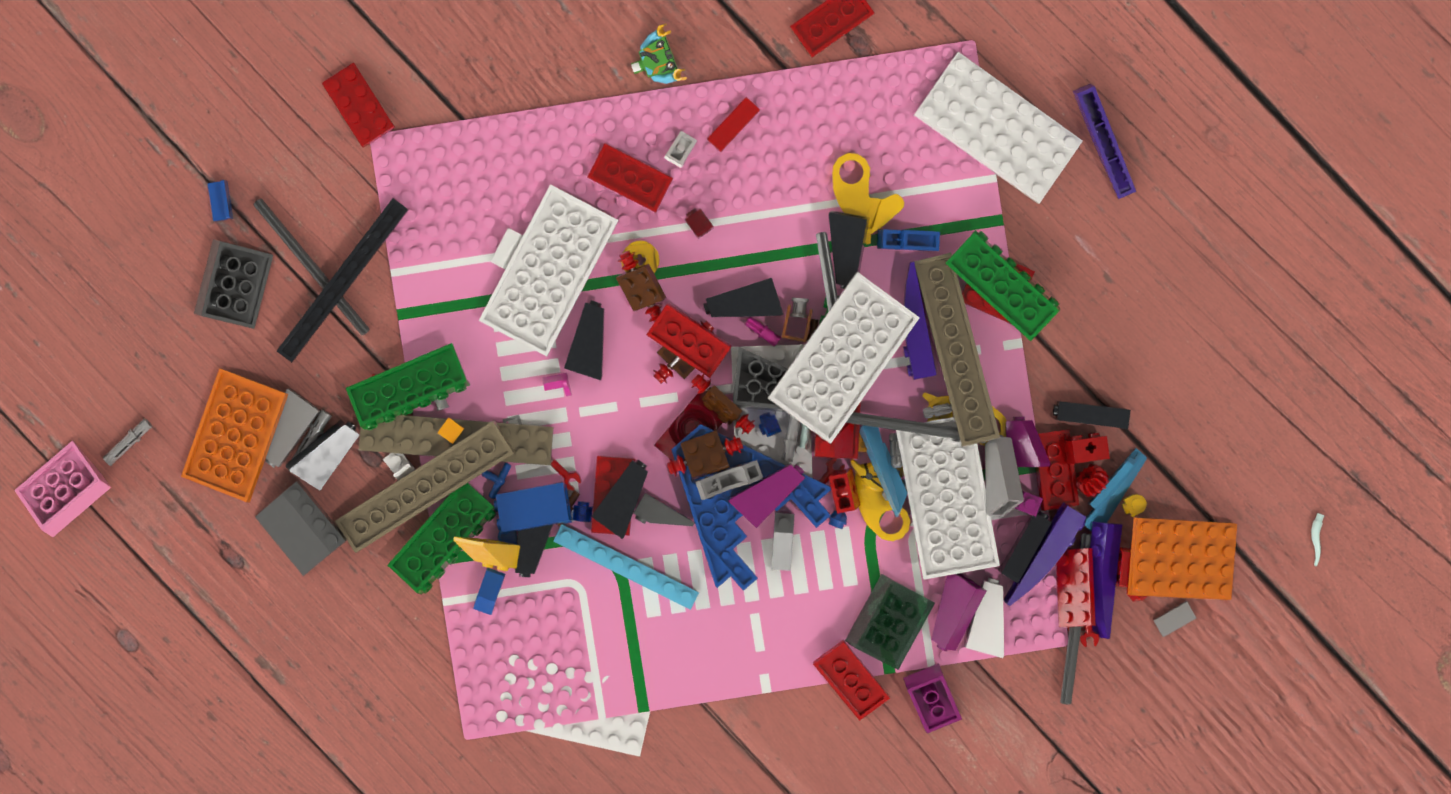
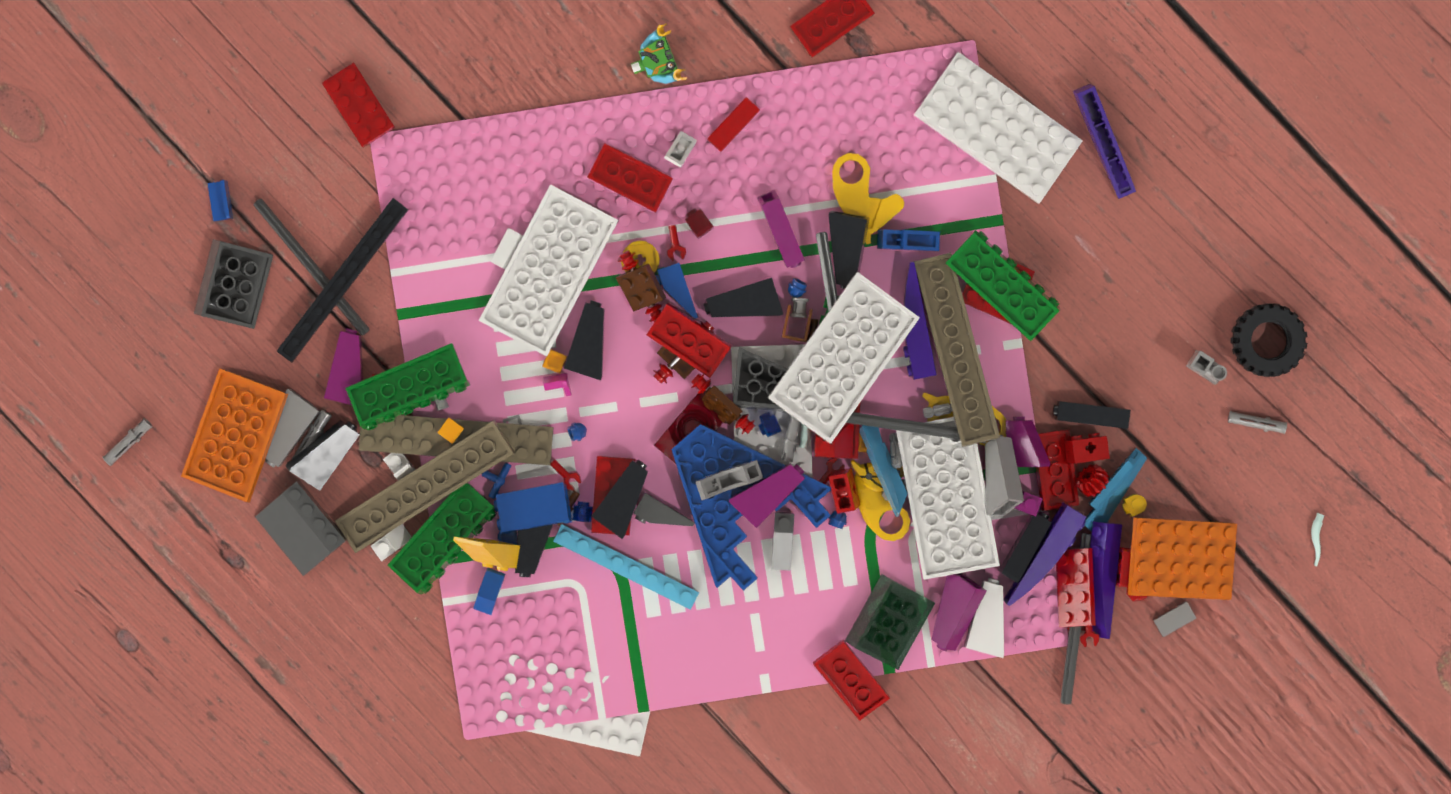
bright pink slope [14,441,111,537] -> none
reddish brown plate [667,430,744,480] -> none
dark pink axle [745,317,781,347] -> none
magenta slope [903,663,962,733] -> none
none -> magenta slope [324,328,363,405]
none -> white slope [371,524,412,561]
none -> light orange tile [542,349,567,374]
none -> blue plate [567,422,587,441]
none -> blue slope [655,263,698,319]
none -> red bar [667,225,686,261]
none -> magenta slope [757,190,805,268]
none -> blue plate [788,278,807,298]
none -> light grey hips [1186,350,1227,385]
none -> light grey pin [1228,411,1287,434]
none -> black tyre [1231,304,1308,377]

